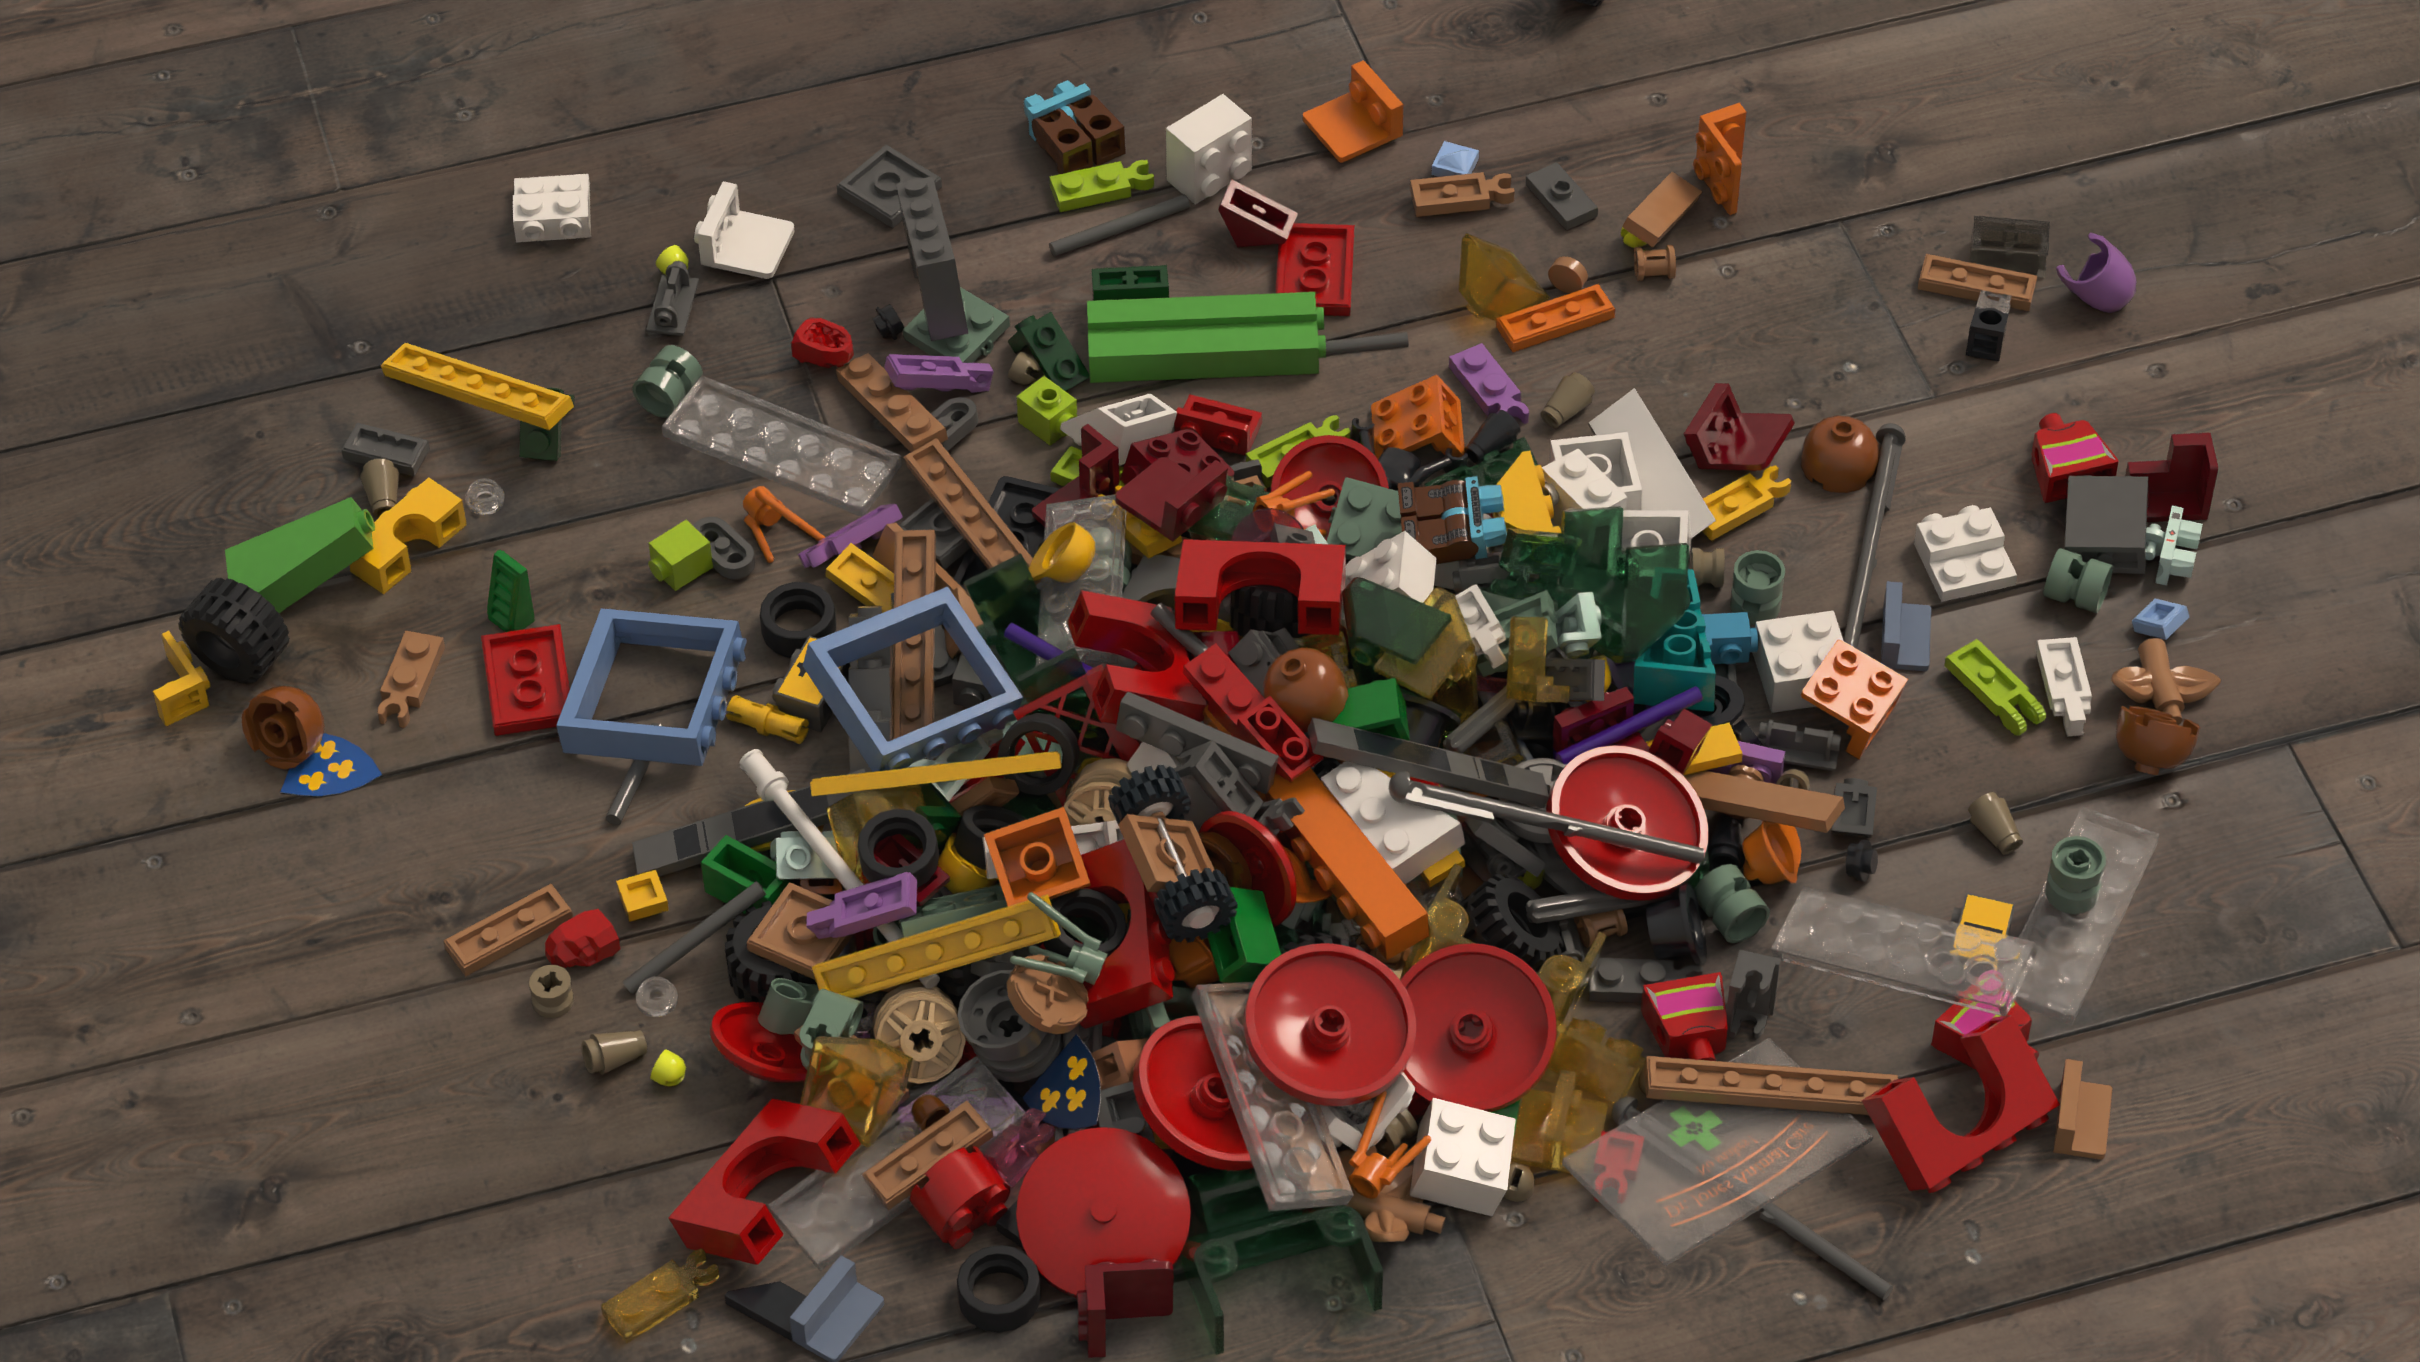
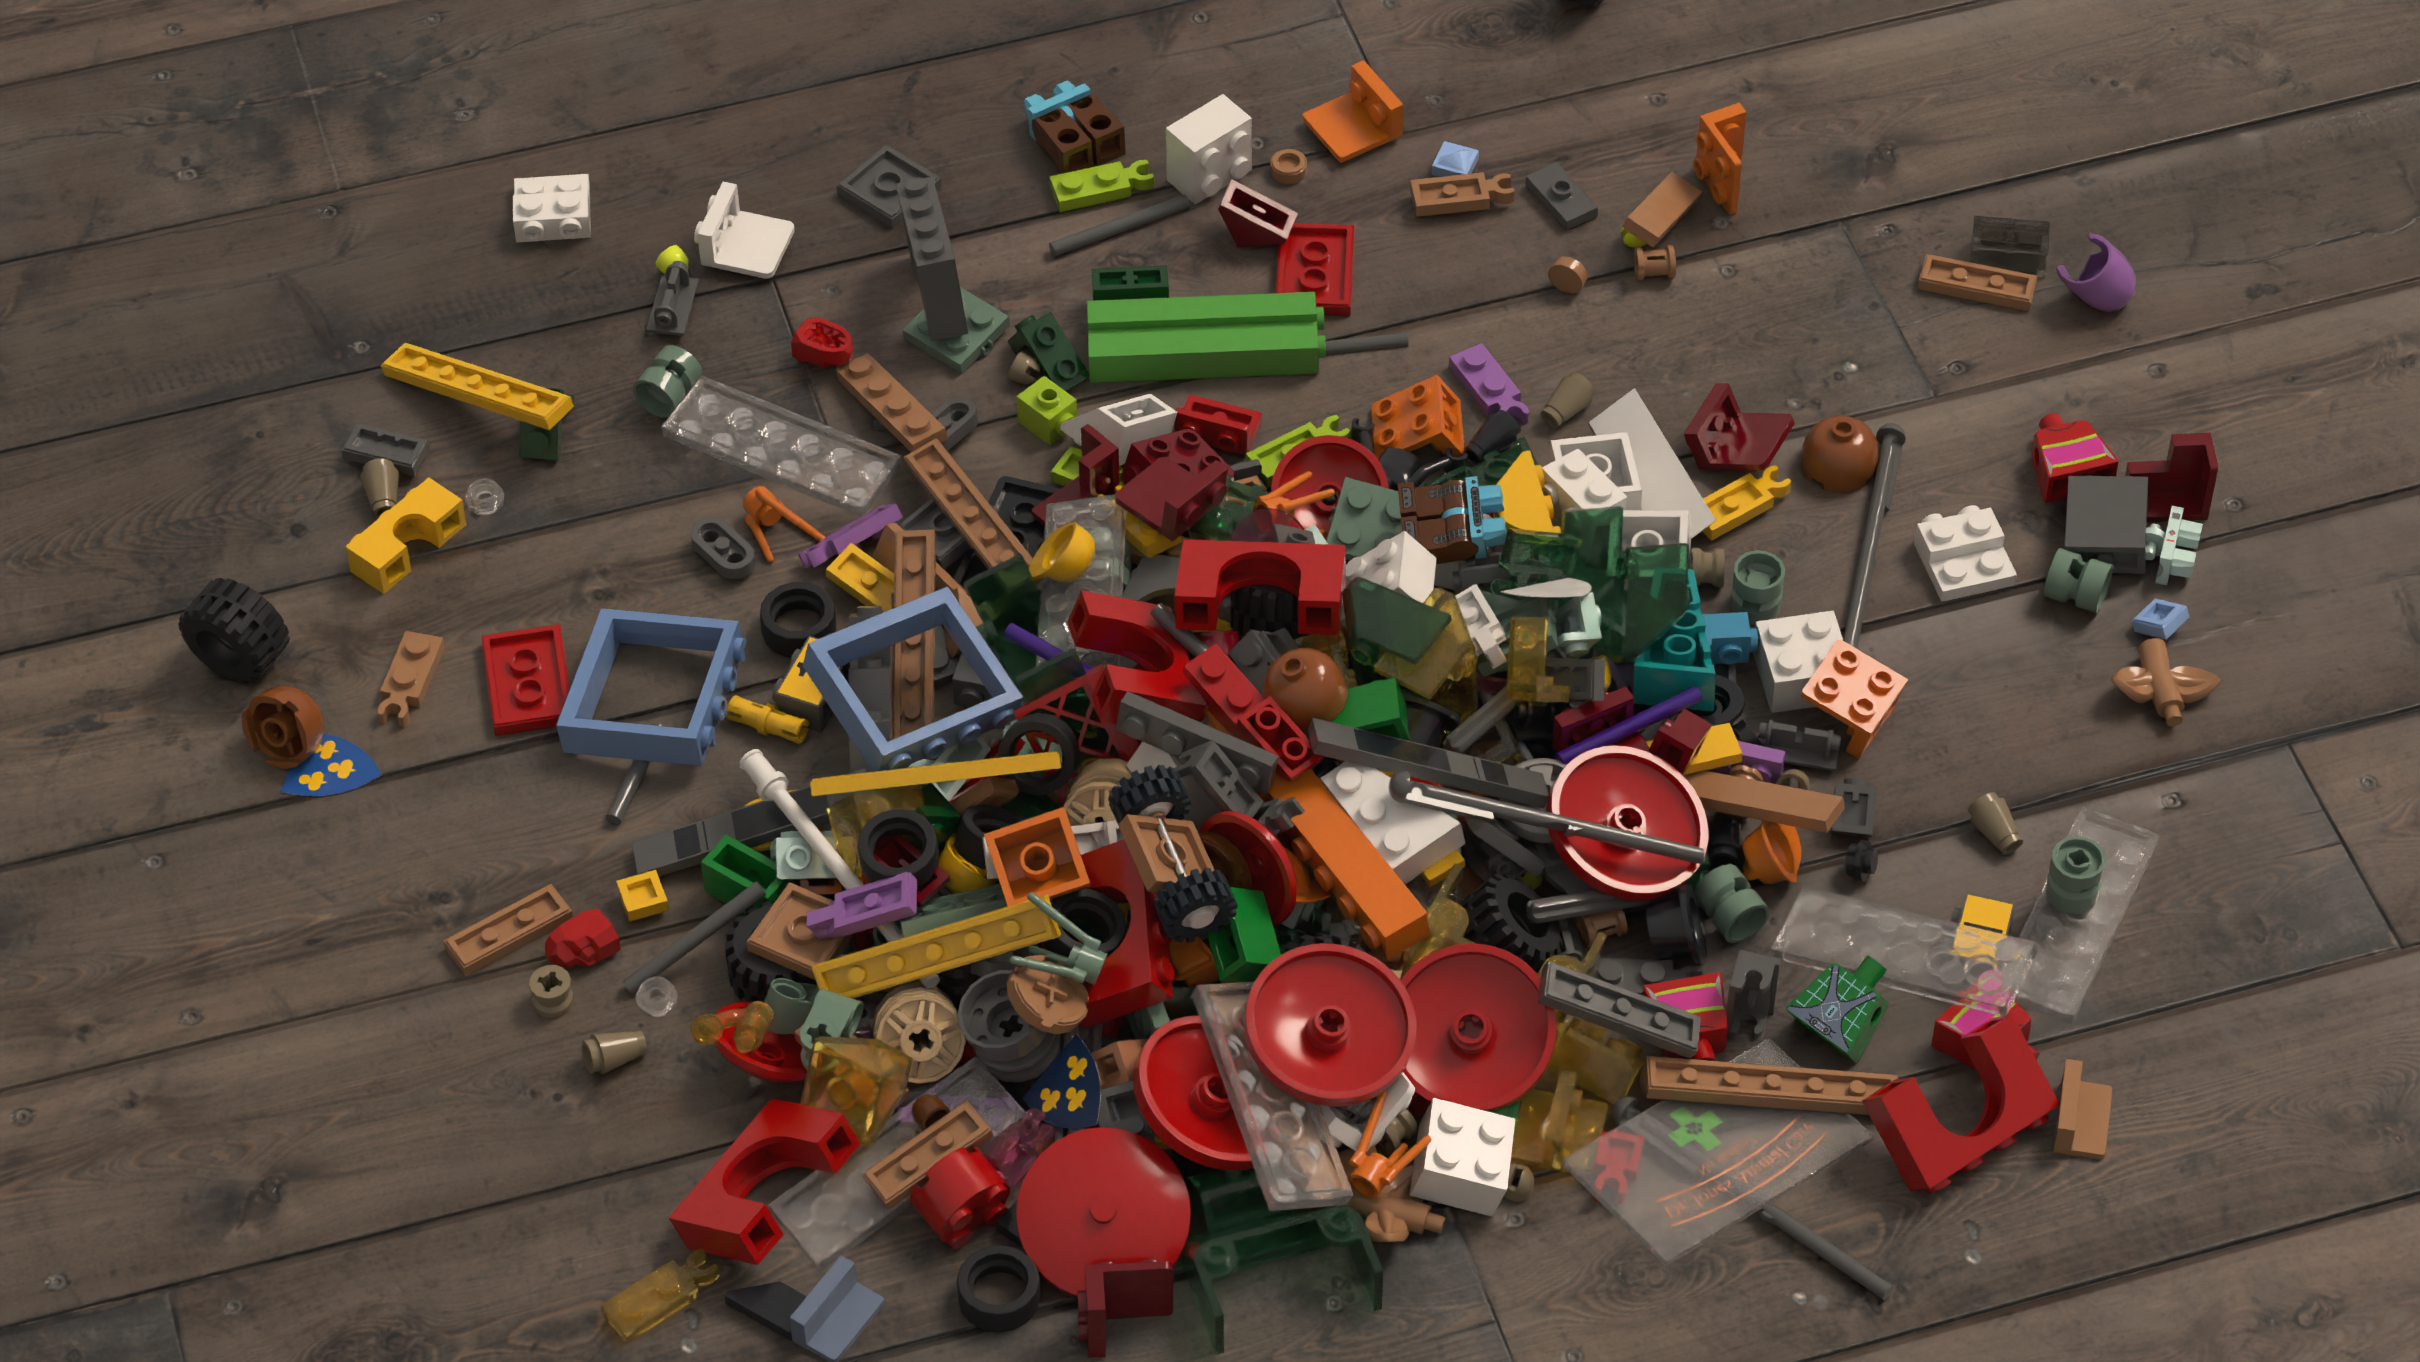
yellow bracket [153,630,210,727] -> none
bright green slope [225,497,375,613] -> none
green slope [487,550,535,632] -> none
lime brick [648,520,713,591] -> none
neon yellow hinge [650,1049,686,1087] -> none
black plate [872,304,905,340] -> none
medium lavender hinge [884,354,994,393] -> none
clear yellow slope [1459,233,1550,321] -> none
orange tile [1496,284,1615,352] -> none
sand blue panel [1881,581,1931,671] -> none
lime hinge [1944,639,2047,736] -> none
black leg [1965,290,2012,361] -> none
white hinge [2035,637,2092,737] -> none
dark orange cylinder [2116,706,2201,775] -> none
none -> clear yellow plant [690,1001,774,1053]
none -> medium nougat tile [1270,149,1307,185]
none -> white sticker [1500,578,1592,597]
none -> dark grey tile [1538,961,1701,1059]
none -> green torso [1786,955,1888,1064]

